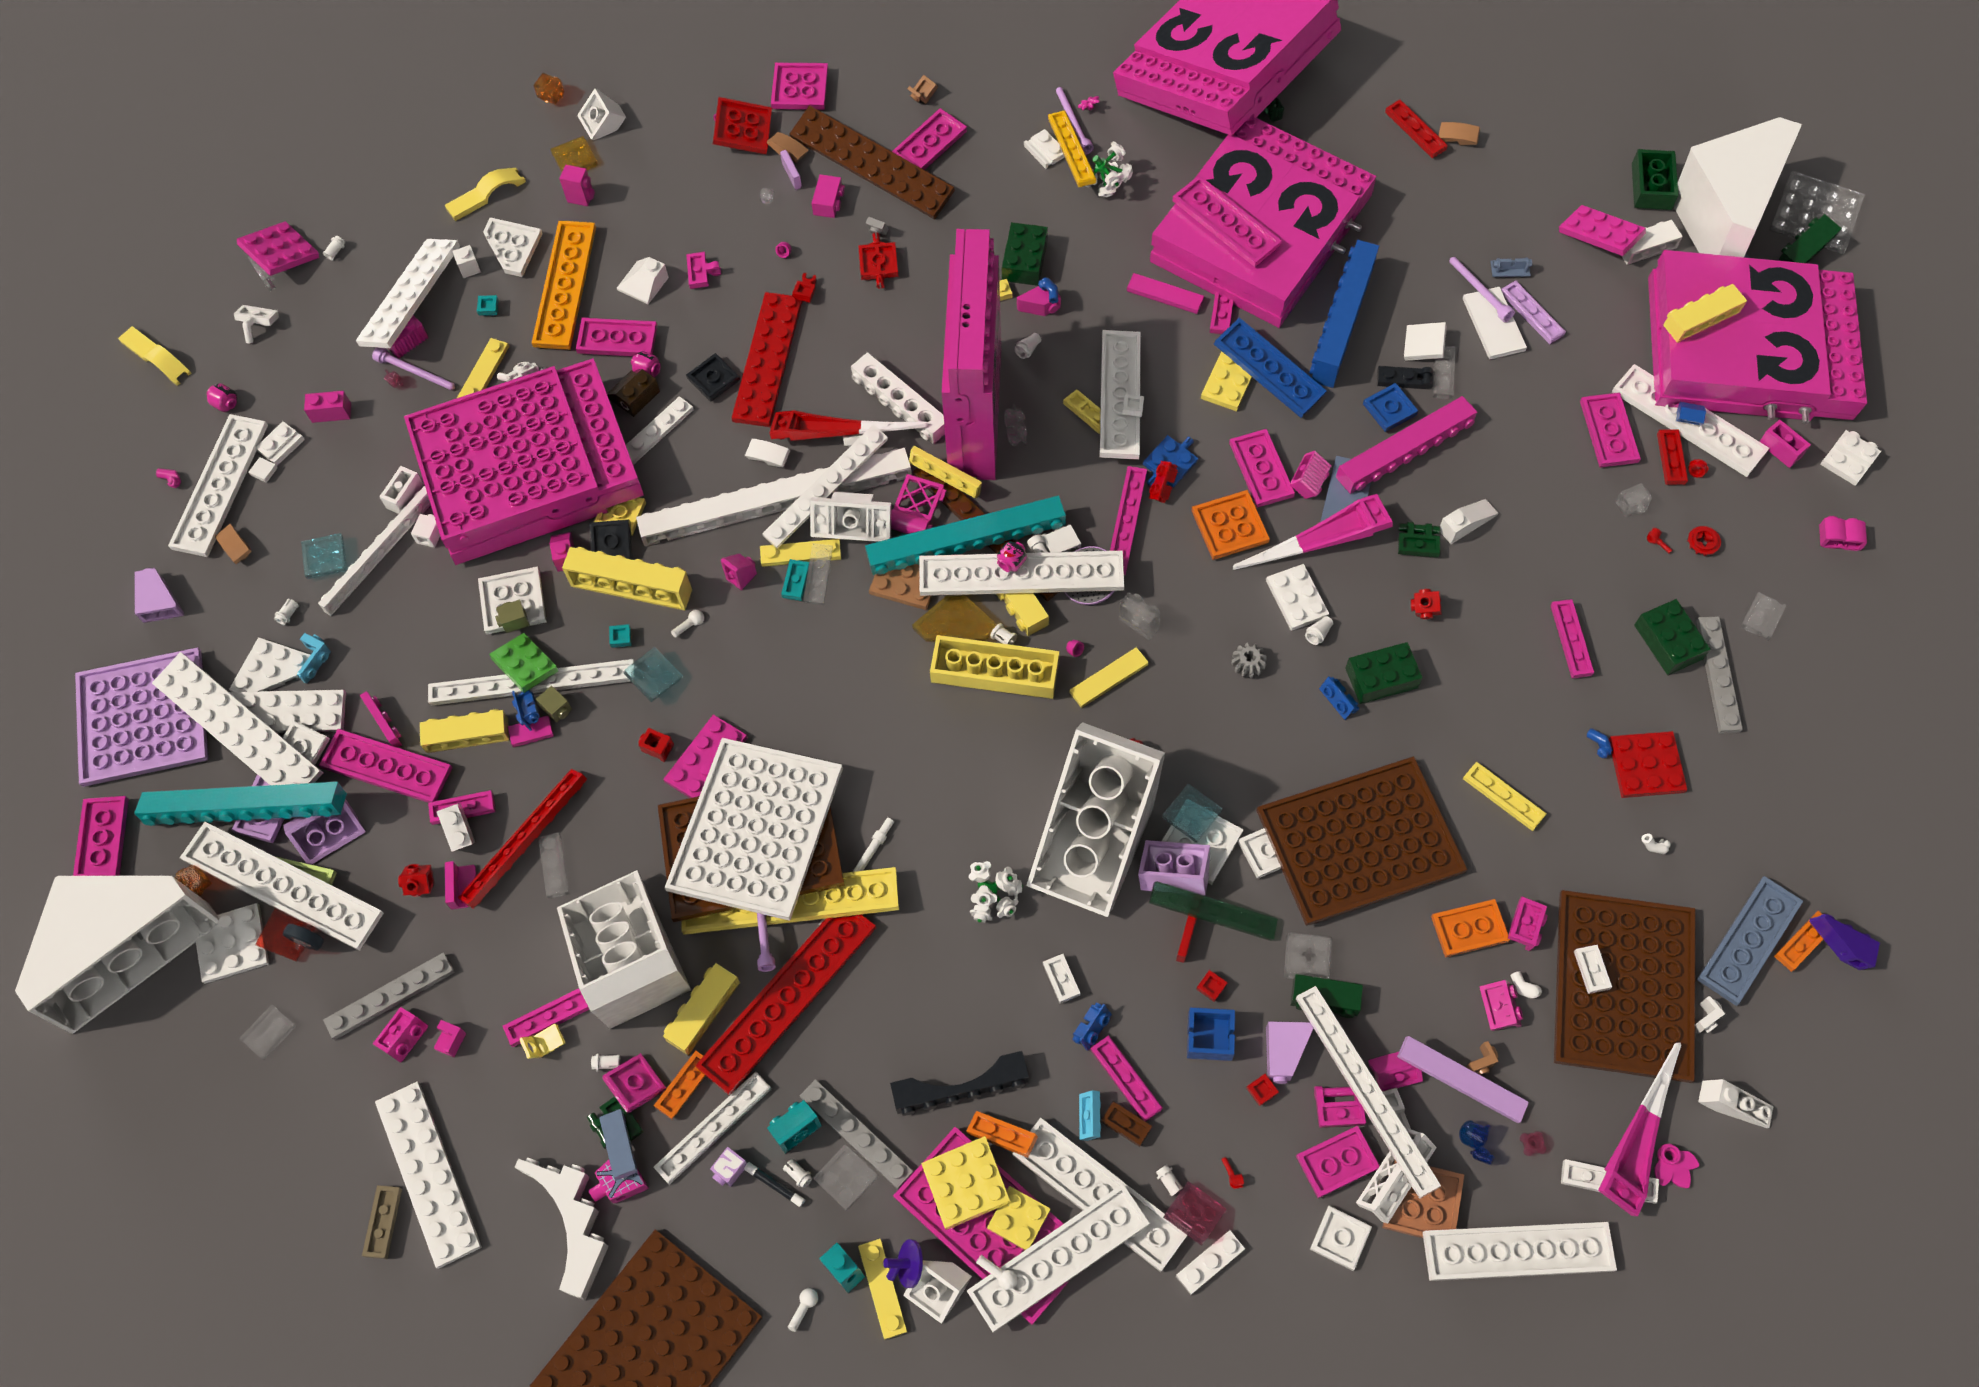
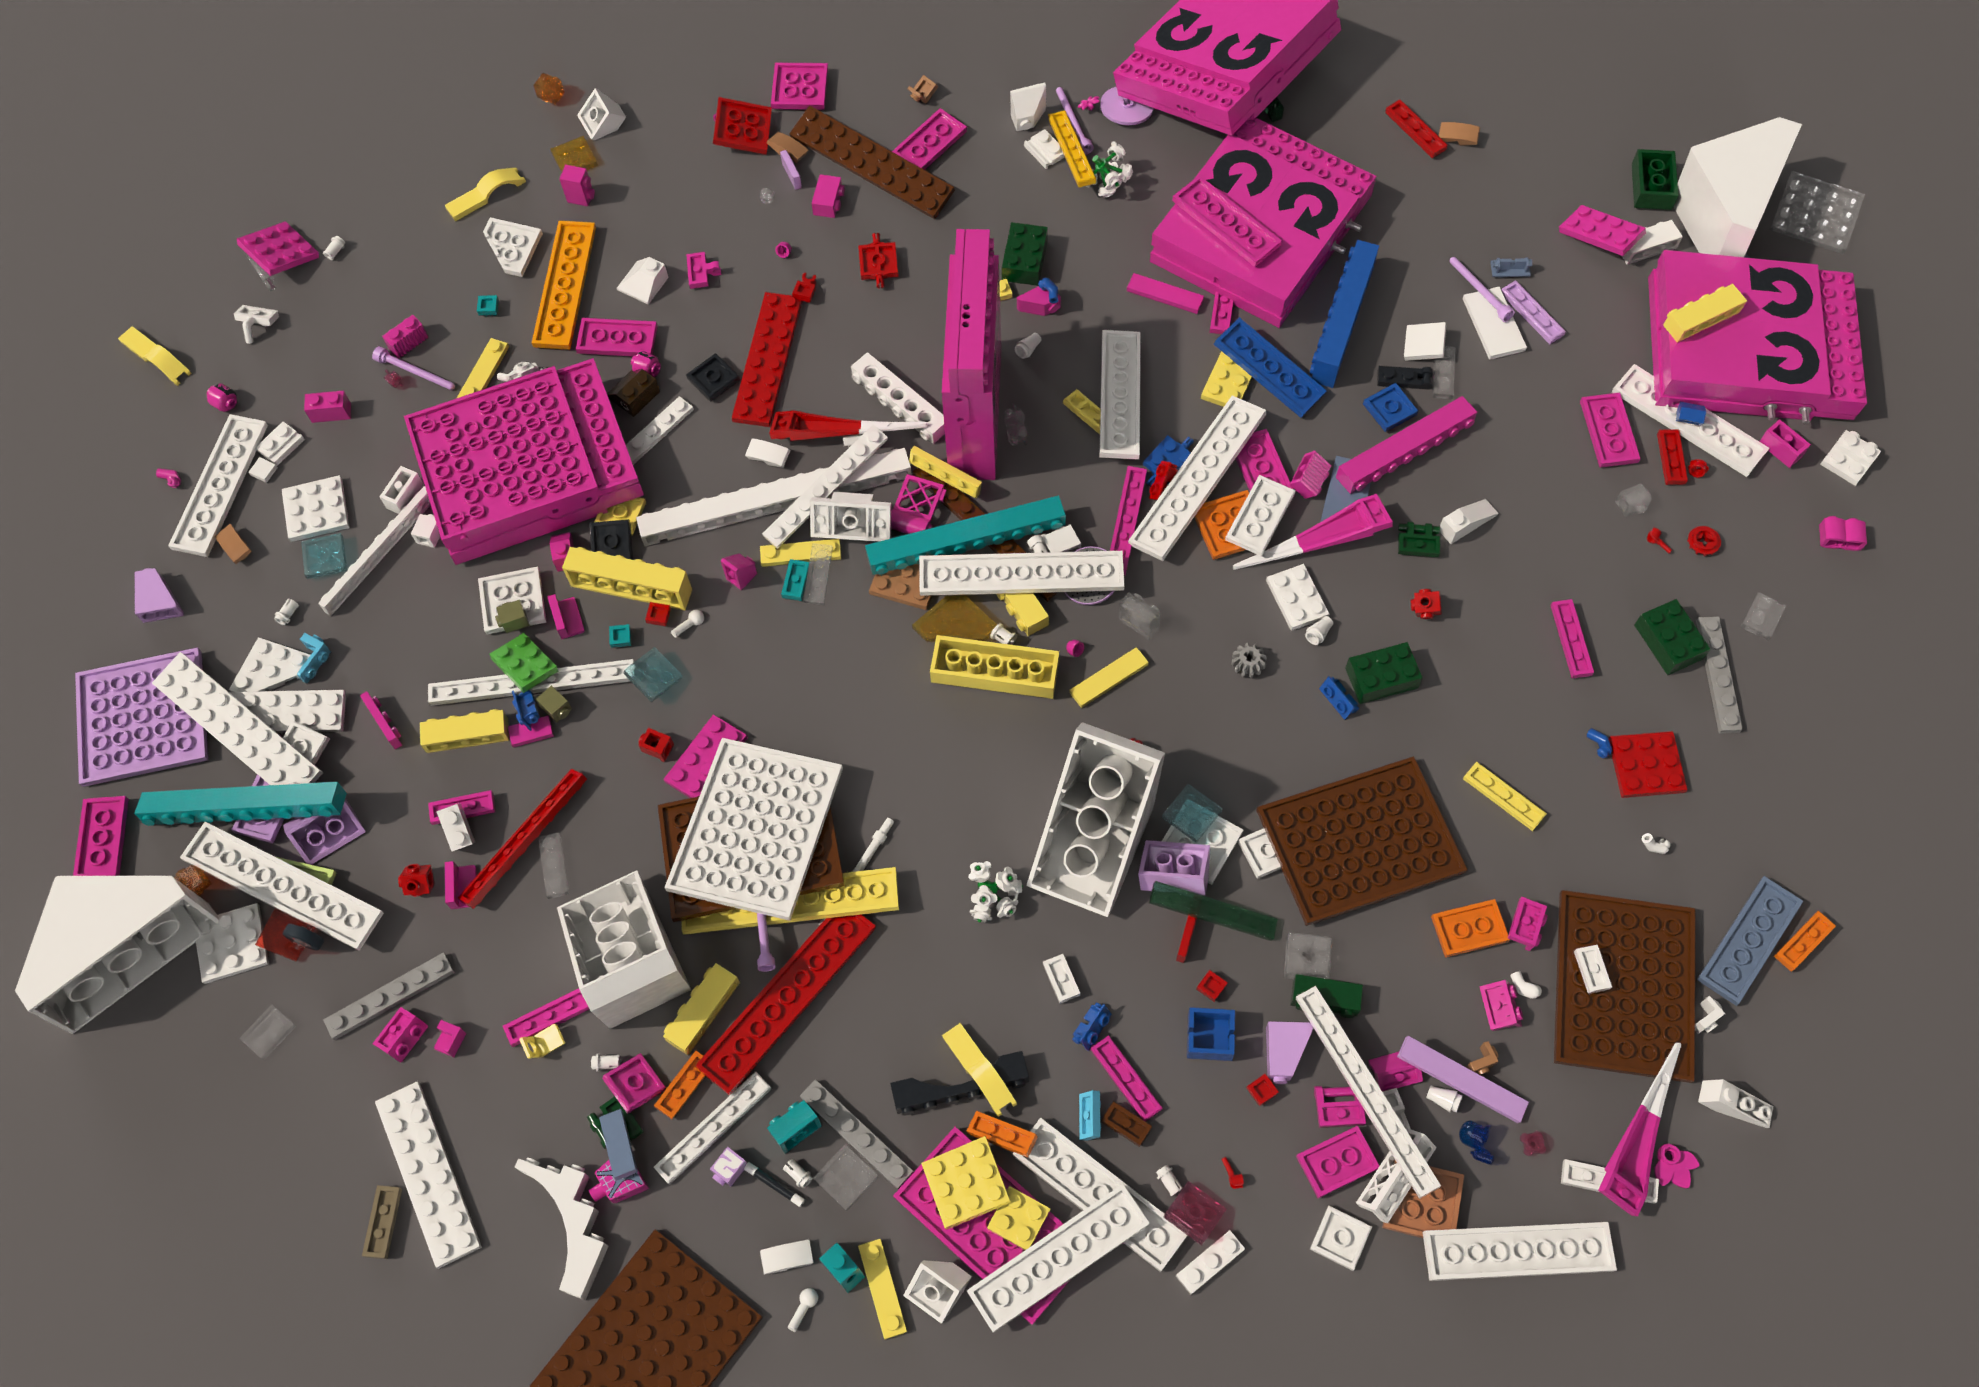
dark pink plate [319,729,452,803] -> none
white plate [356,239,460,348] -> none
white brick [452,245,481,279] -> none
light grey plate [866,217,889,236] -> none
dark purple shield [883,1239,923,1288] -> none
white bar [976,1255,1017,1290] -> none
dark pink head [997,542,1027,572] -> none
white plate [1122,394,1144,417] -> none
dark green brick [1779,214,1842,263] -> none
dark purple slope [1809,914,1880,970] -> none
none -> white plate [282,475,350,542]
none -> dark pink panel [547,594,585,639]
none -> red plate [645,602,671,626]
none -> white slope [760,1240,813,1275]
none -> light yellow piece [942,1023,1017,1117]
none -> white slope [1010,82,1046,132]
none -> lavender piece [1100,87,1154,125]
none -> white plate [1128,396,1266,561]
none -> white tile [1225,475,1296,556]
none -> white cone [1426,1086,1463,1113]

